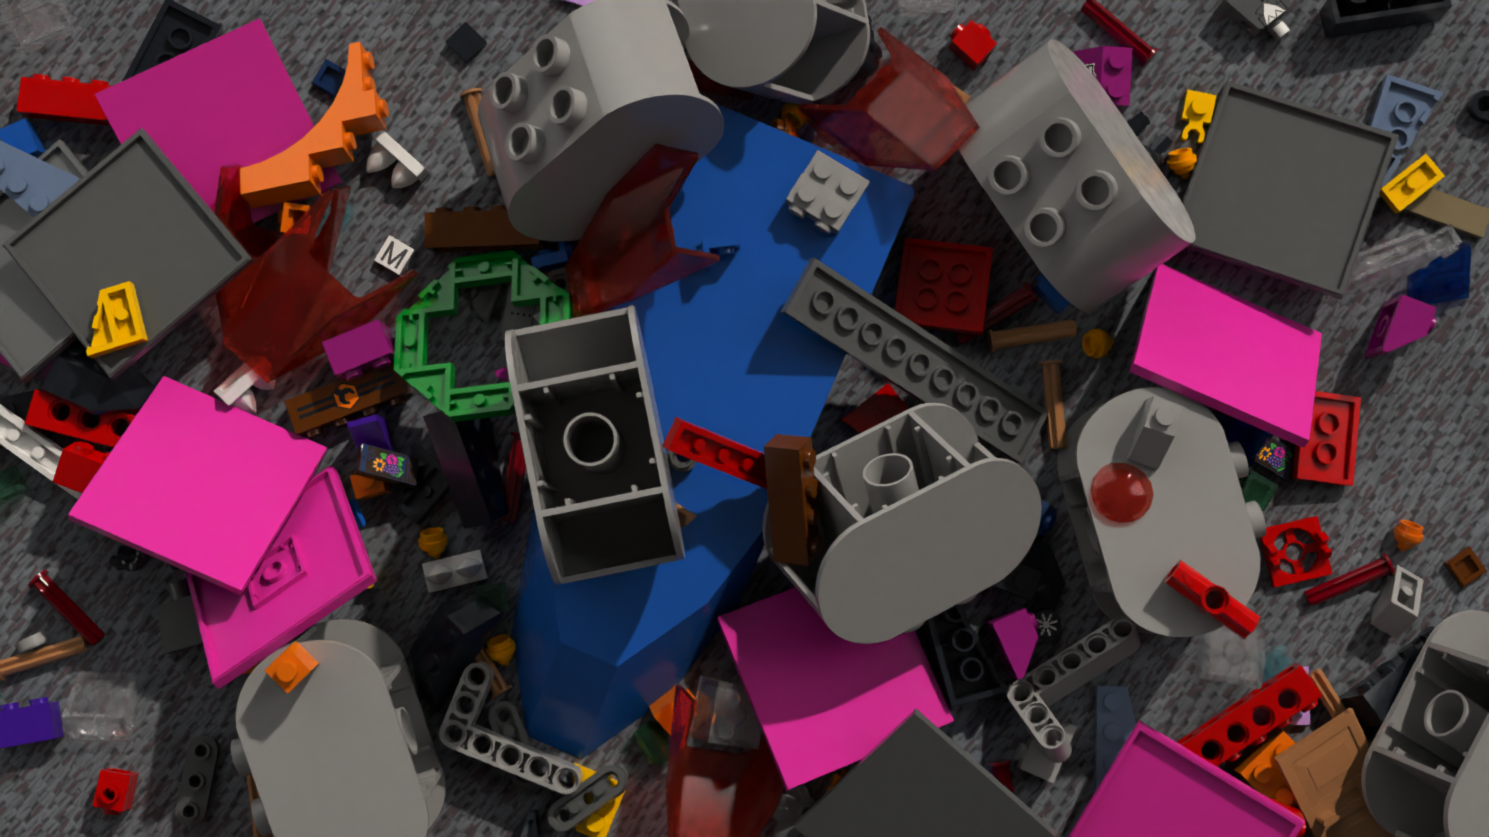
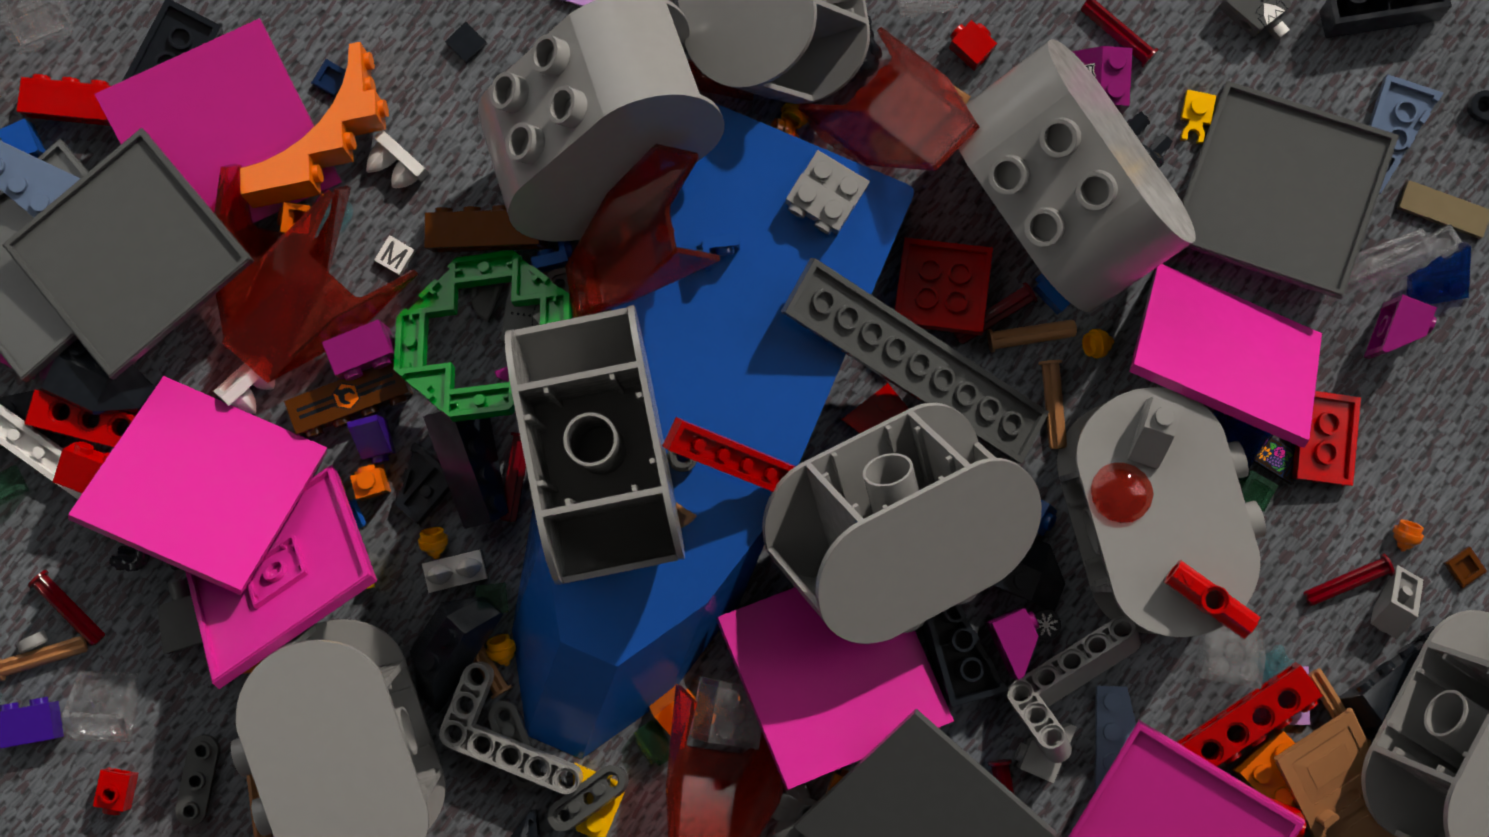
yellow wing [86,281,148,358] -> none
orange brick [264,641,319,694] -> none
tile [355,444,419,489] -> none
medium nougat axle [459,88,496,176] -> none
reddish brown brick [764,434,823,566] -> none
light orange plate [1167,148,1197,179] -> none
red piece [1260,516,1332,588] -> none
yellow plate [1379,154,1445,214] -> none

